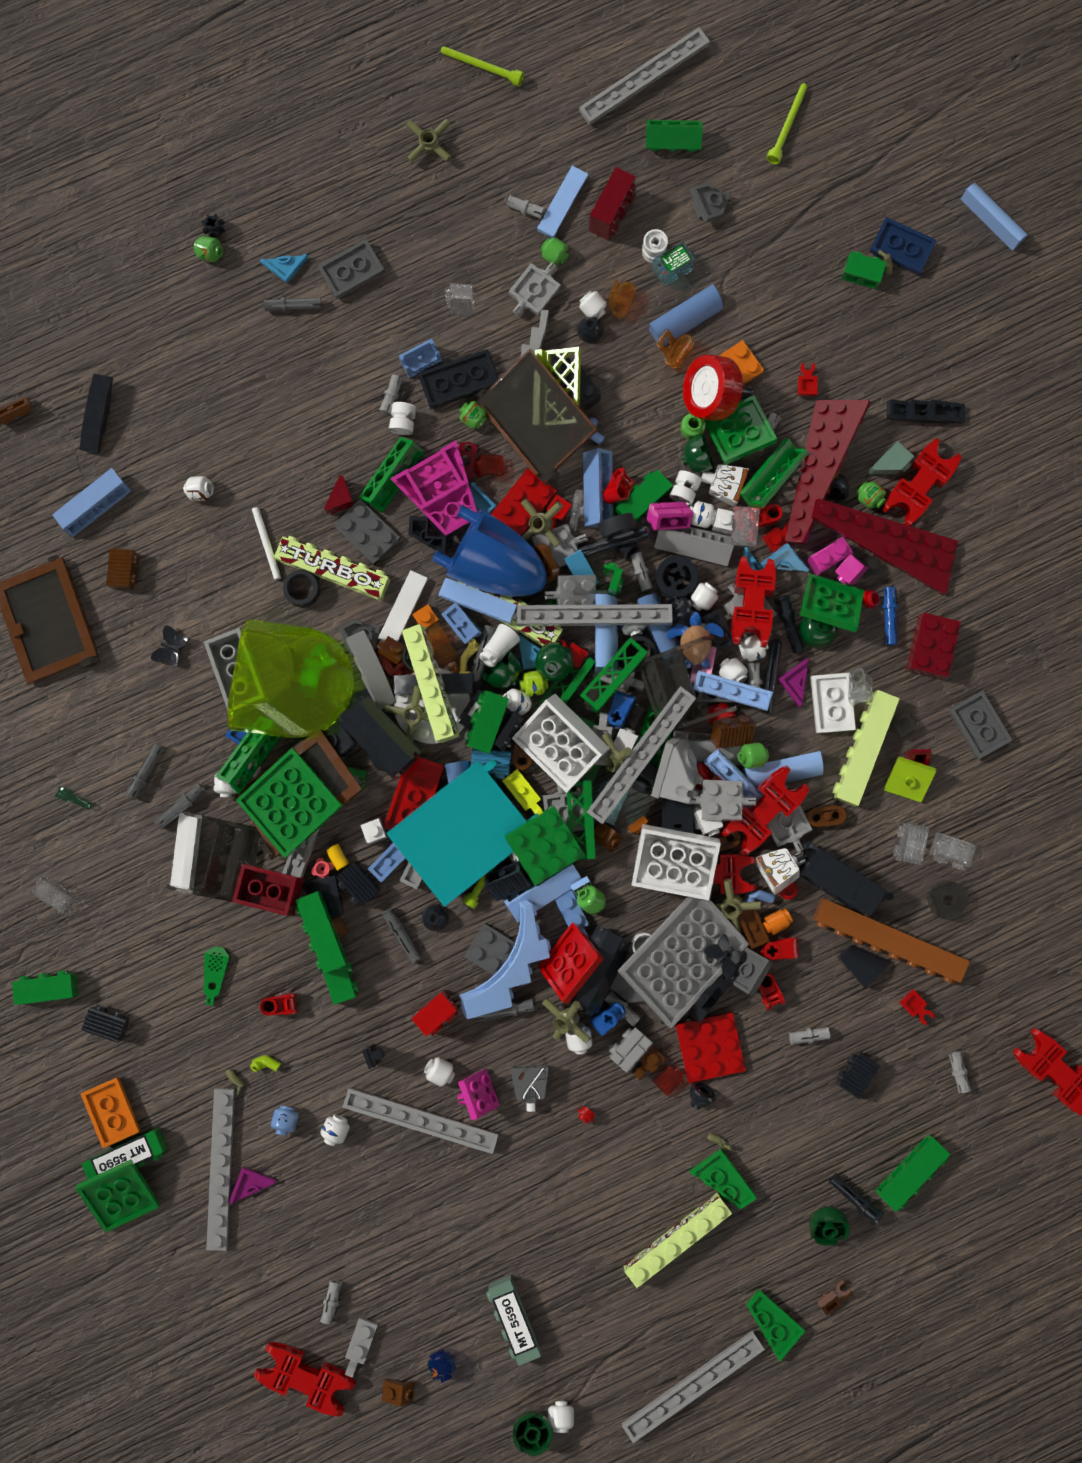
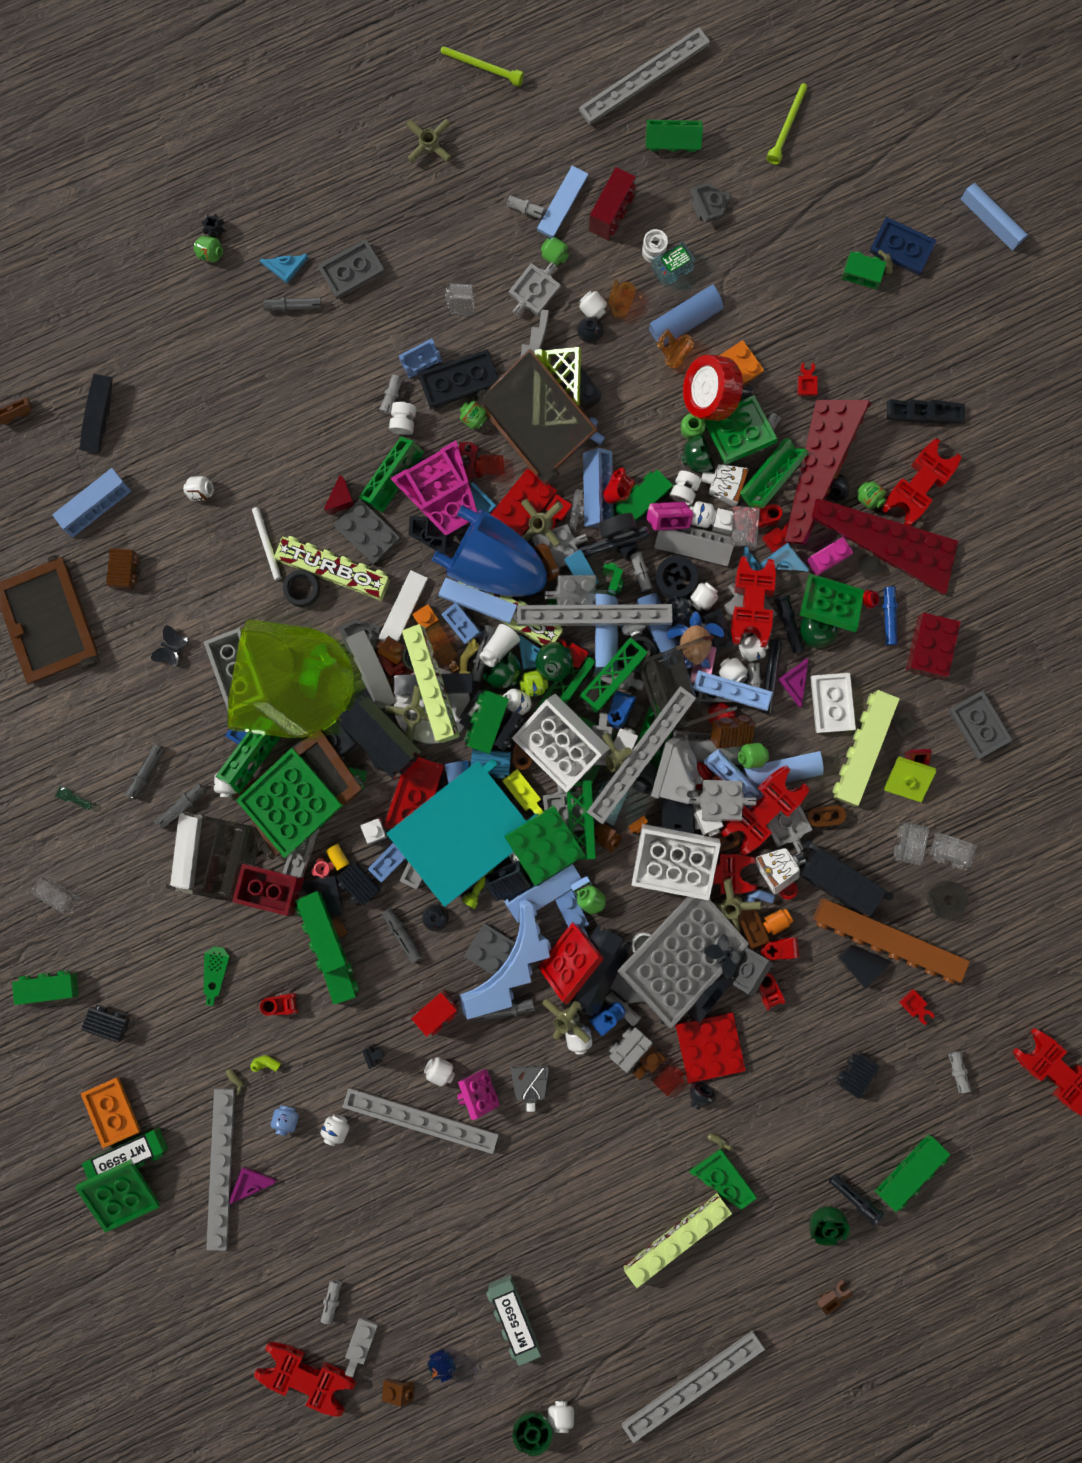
red plate [577,1106,596,1124] -> none
green wing [746,1288,805,1362] -> none
light grey pin [789,1027,830,1045] -> none
dark pink brick [835,554,868,585] -> none
clear piece [848,667,873,706] -> none
sand green slope [868,441,914,475] -> none

